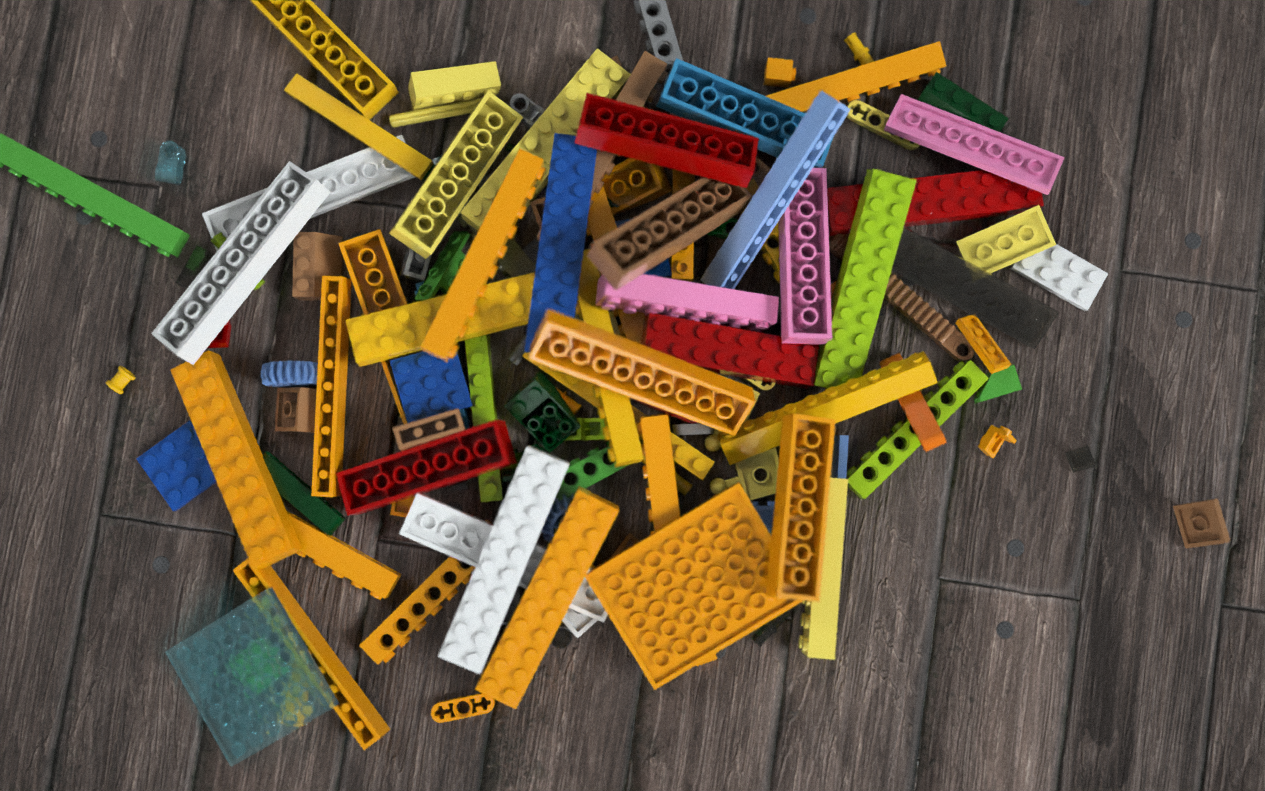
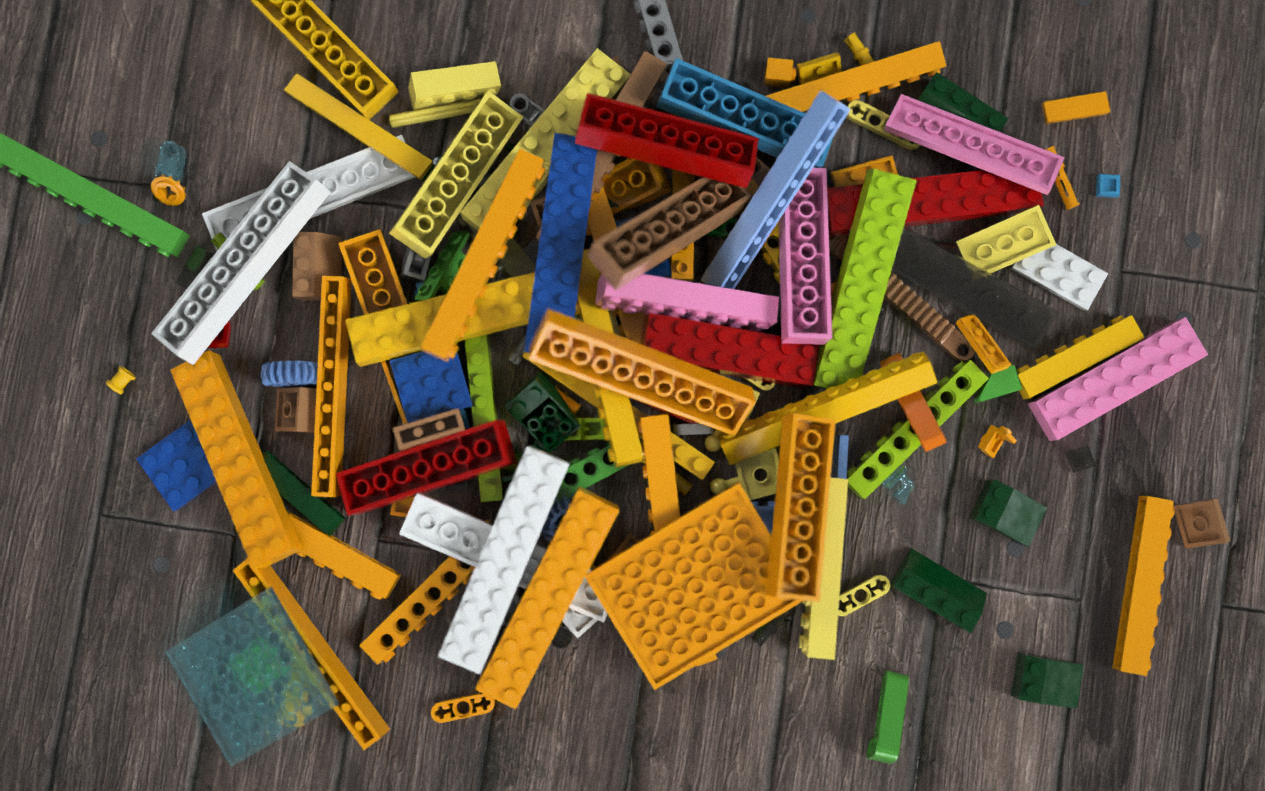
none -> light orange gear [151,174,187,206]
none -> yellow plate [797,52,842,85]
none -> light orange tile [830,156,898,187]
none -> light yellow beam [838,575,890,616]
none -> bright green beam [867,670,909,764]
none -> clear light blue piece [882,465,914,505]
none -> dark green slope [890,548,987,633]
none -> dark green slope [969,479,1047,547]
none -> dark green slope [1011,652,1084,709]
none -> yellow brick [1016,315,1144,399]
none -> bright pink brick [1028,317,1208,441]
none -> light orange tile [1042,91,1110,124]
none -> light orange pin [1045,146,1080,210]
none -> dark azure tile [1096,174,1121,198]
none -> light orange brick [1112,496,1175,676]

